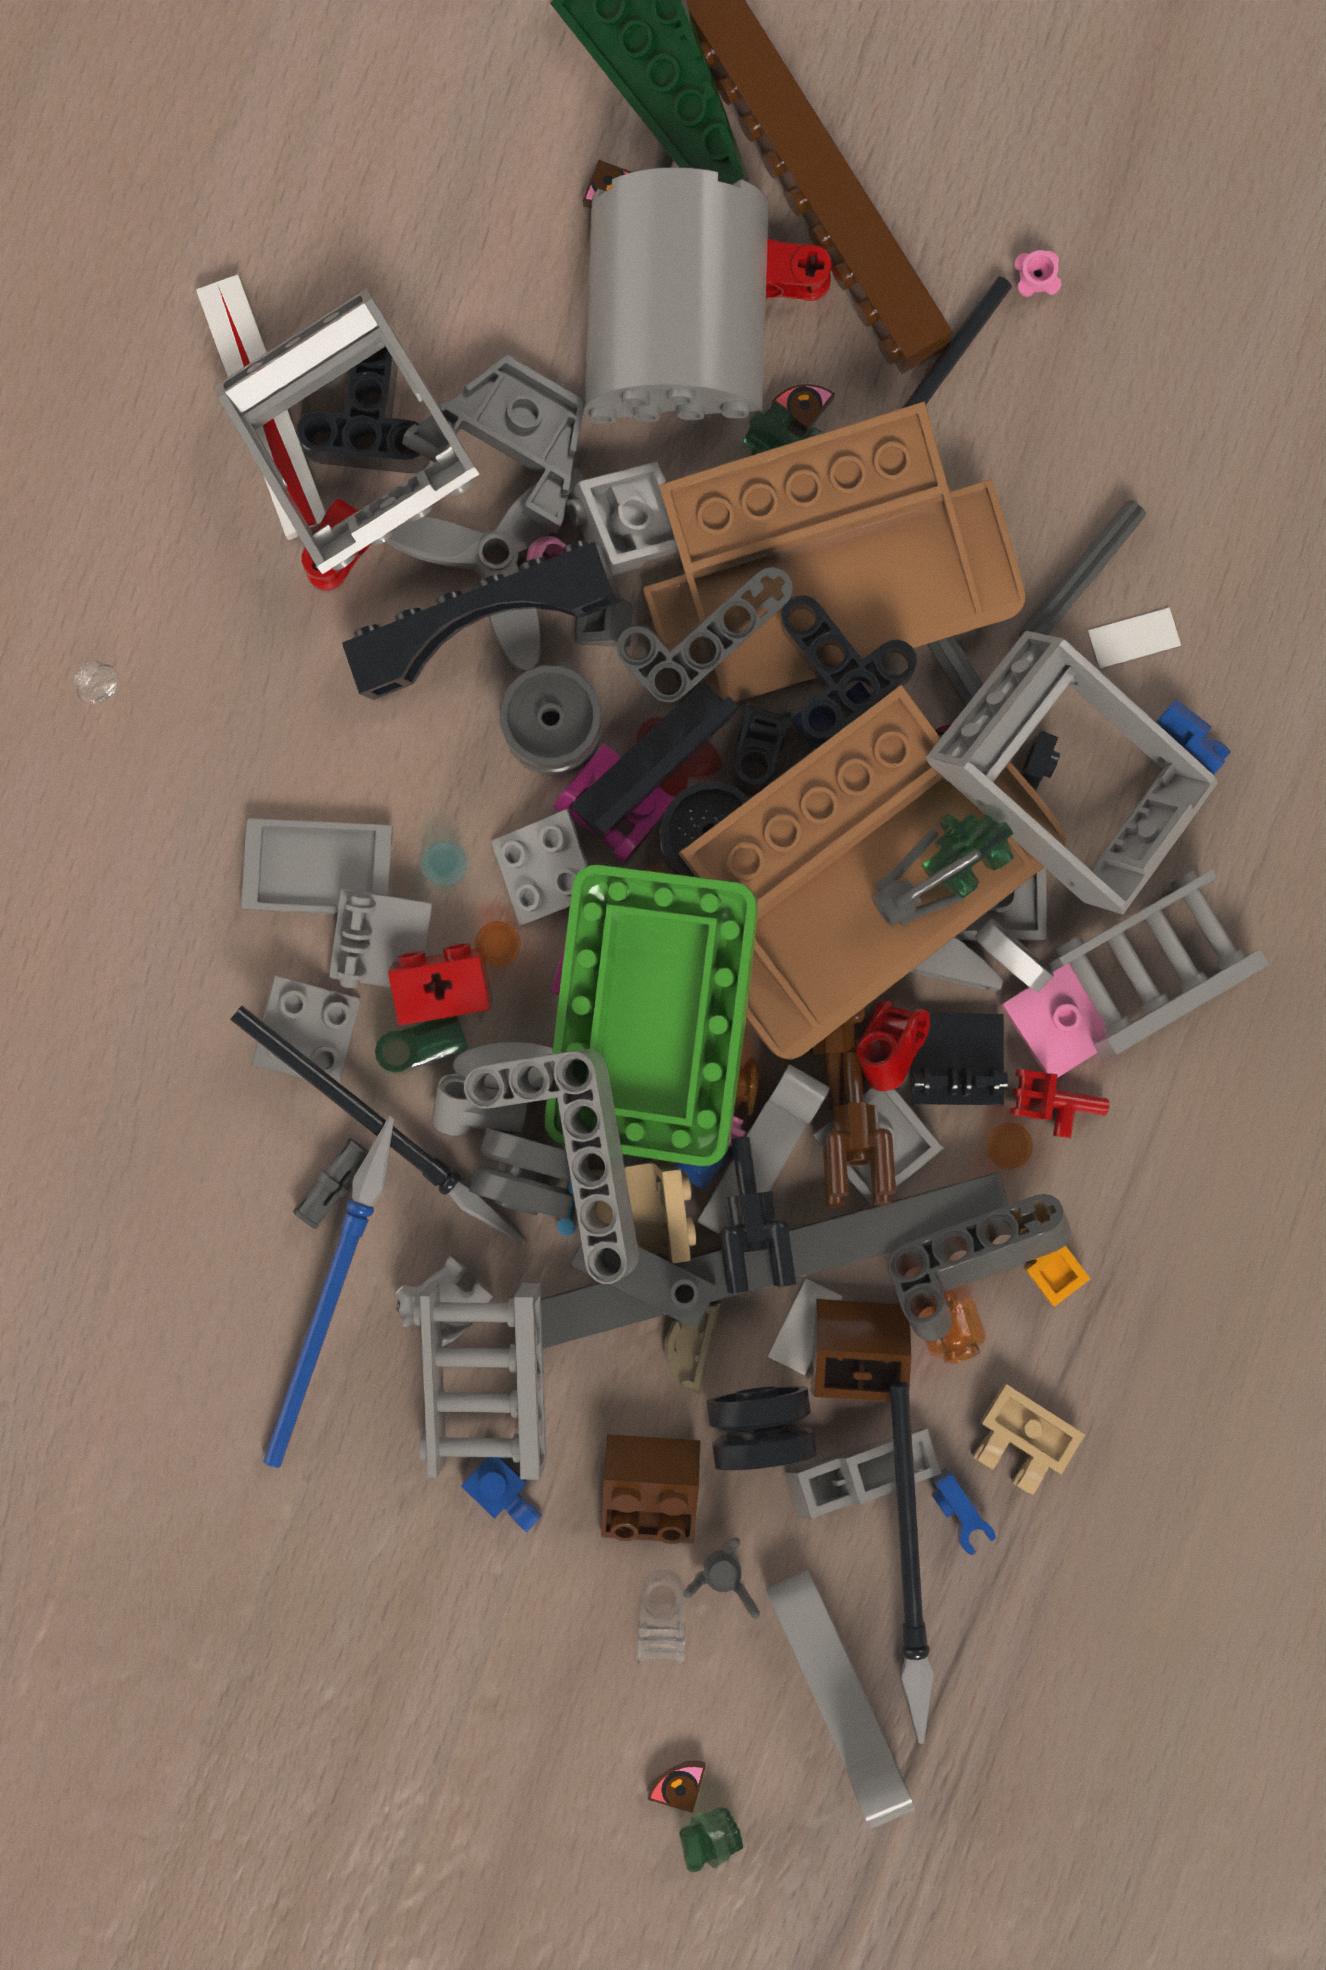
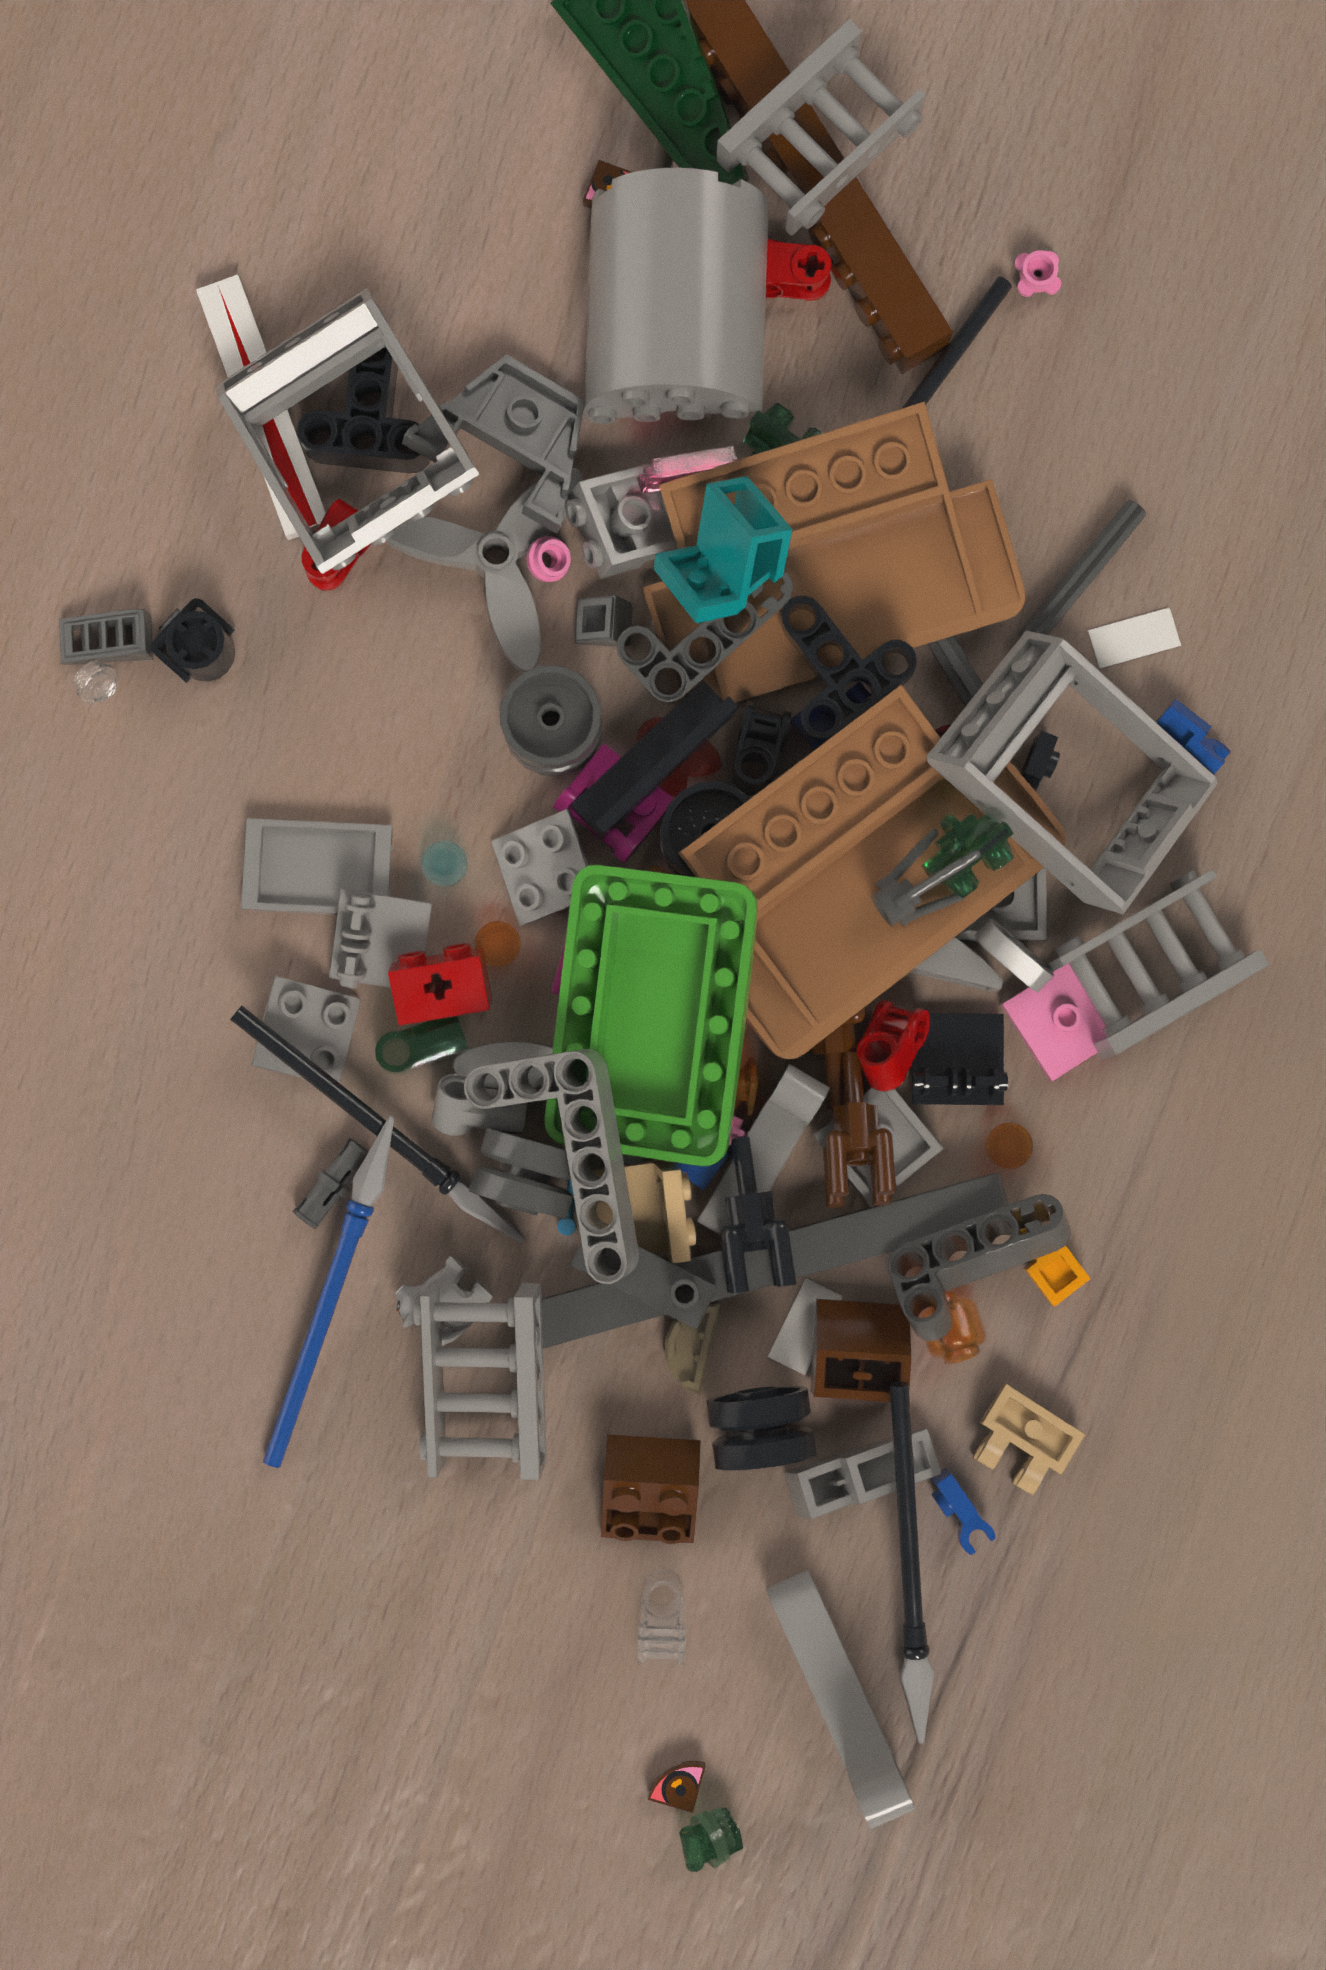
black arch [342,540,622,700] -> none
blue plate [461,1457,542,1532] -> none
dark grey plant [683,1537,760,1619] -> none
reddish brown tile [772,384,835,433] -> none
red arm [1010,1069,1109,1139] -> none
none -> dark grey slope [59,609,153,665]
none -> black piece [151,598,235,683]
none -> clear pink tile [637,445,738,493]
none -> teal piece [653,476,793,623]
none -> light grey fence [716,19,926,237]

